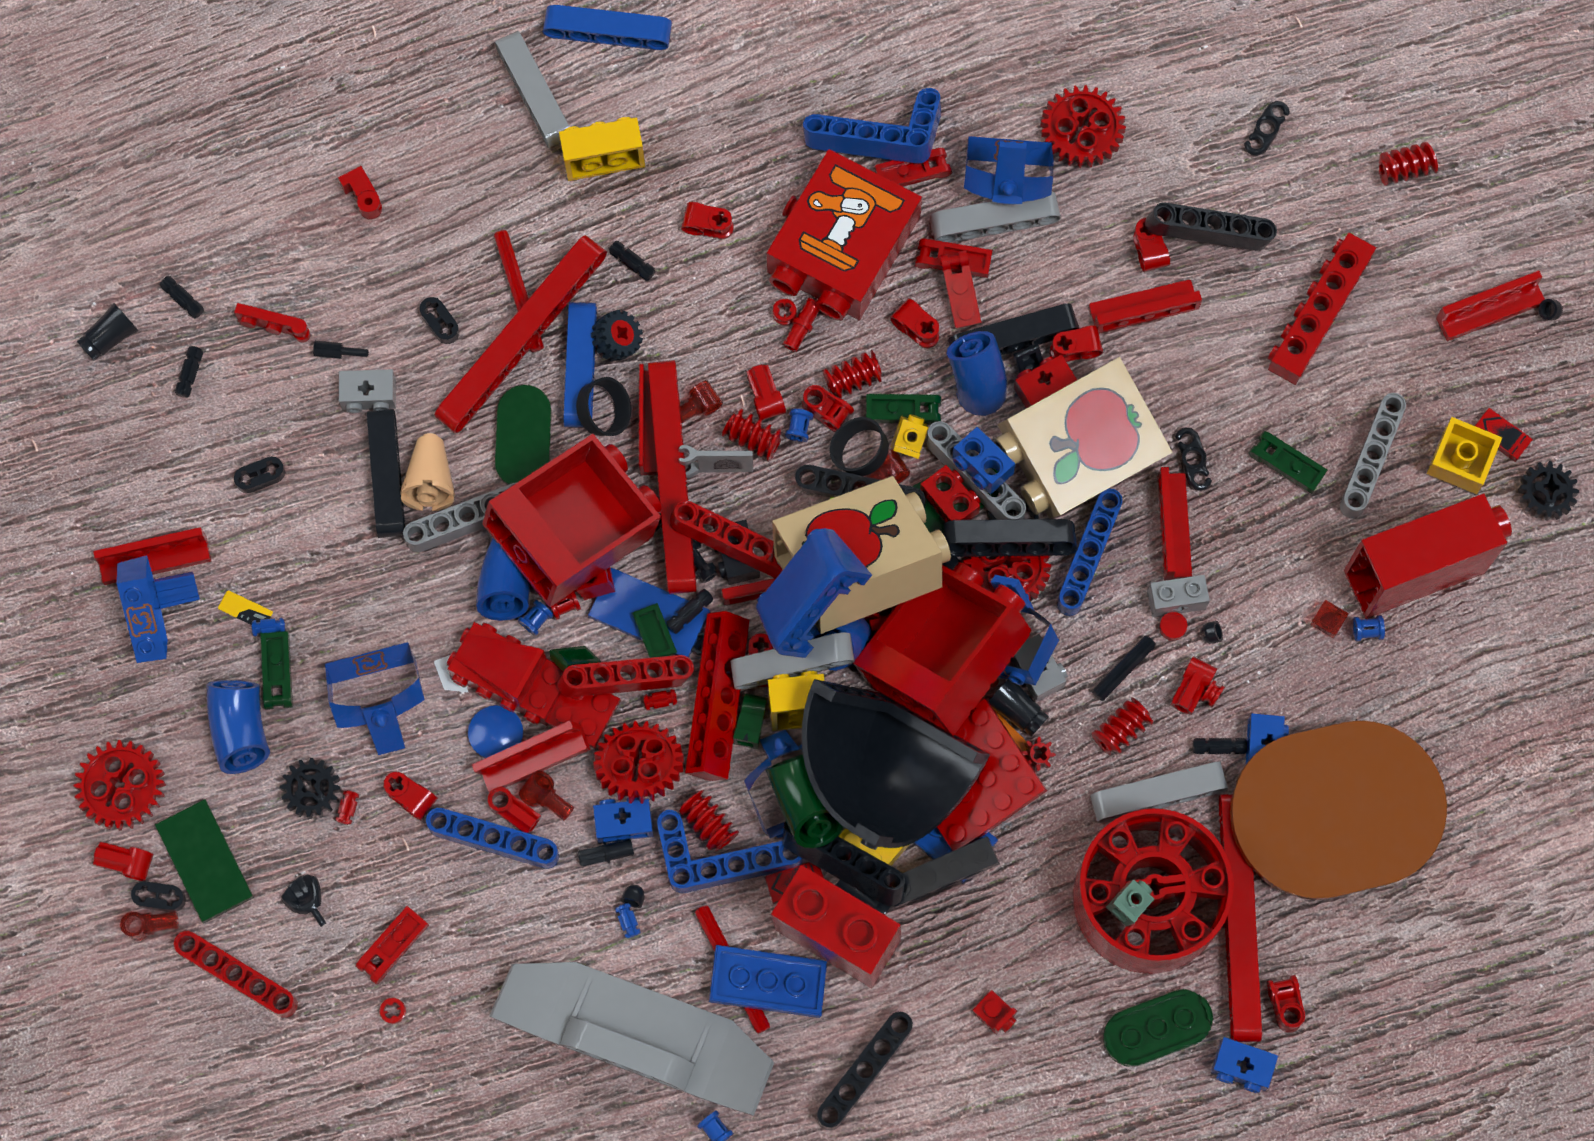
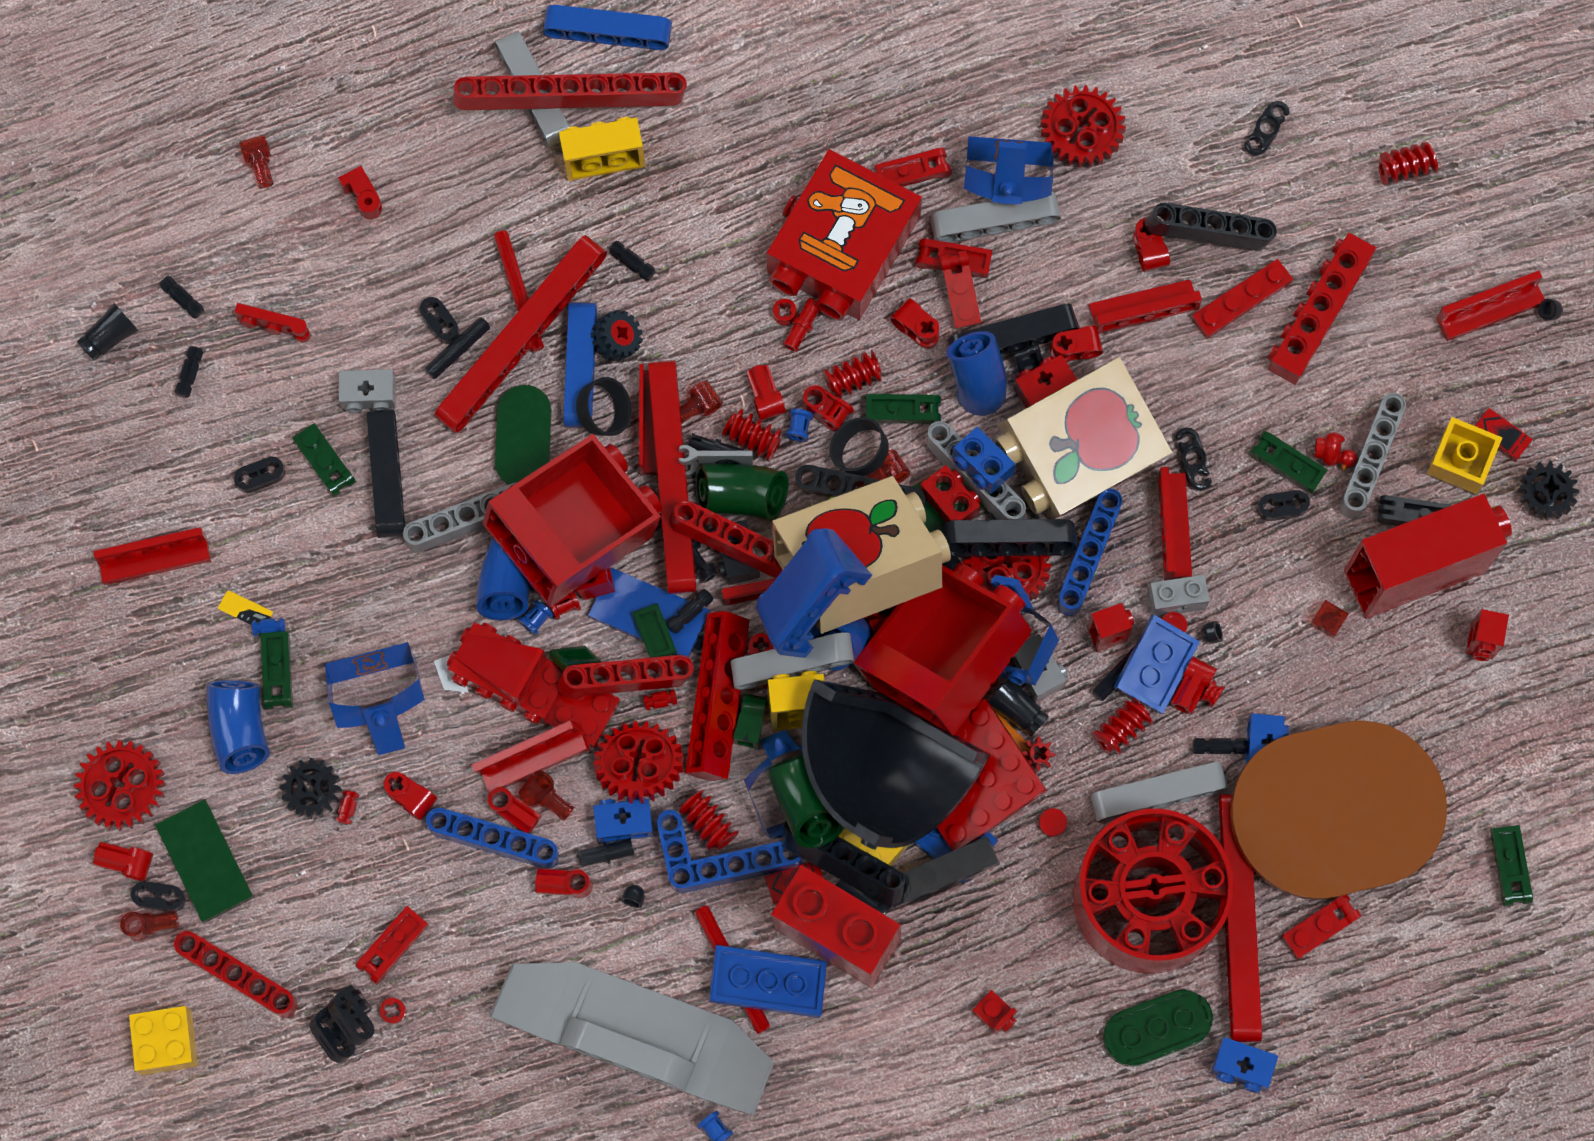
blue piece [117,555,200,663] -> none
black piece [281,874,326,927] -> none
black axle [313,340,369,359] -> none
light nougat cone [400,433,455,511] -> none
blue dish [468,705,523,759] -> none
blue piece [616,903,641,938] -> none
red piece [681,202,734,239] -> none
blue beam [803,88,941,163] -> none
black beam [817,1011,913,1131] -> none
yellow brick [891,414,929,459] -> none
sand green brick [1106,879,1154,927] -> none
red piece [1267,975,1305,1033] -> none
blue bush [1353,615,1385,642] -> none
none -> yellow brick [129,1006,198,1075]
none -> clear red pin [239,134,274,189]
none -> dark green plate [292,423,356,497]
none -> black piece [309,985,375,1063]
none -> black axle [425,317,490,379]
none -> red beam [452,72,687,110]
none -> red piece [535,869,593,898]
none -> black pin [688,433,744,451]
none -> dark green brick [695,463,789,521]
none -> red tile [1039,808,1067,837]
none -> red brick [1087,603,1134,652]
none -> plate [1114,615,1200,714]
none -> red plate [1191,259,1293,339]
none -> black beam [1257,490,1310,521]
none -> red plate [1281,895,1362,960]
none -> red animal [1314,432,1358,471]
none -> black hinge [1377,495,1451,526]
none -> red brick [1465,609,1509,661]
none -> dark green plate [1490,825,1533,907]

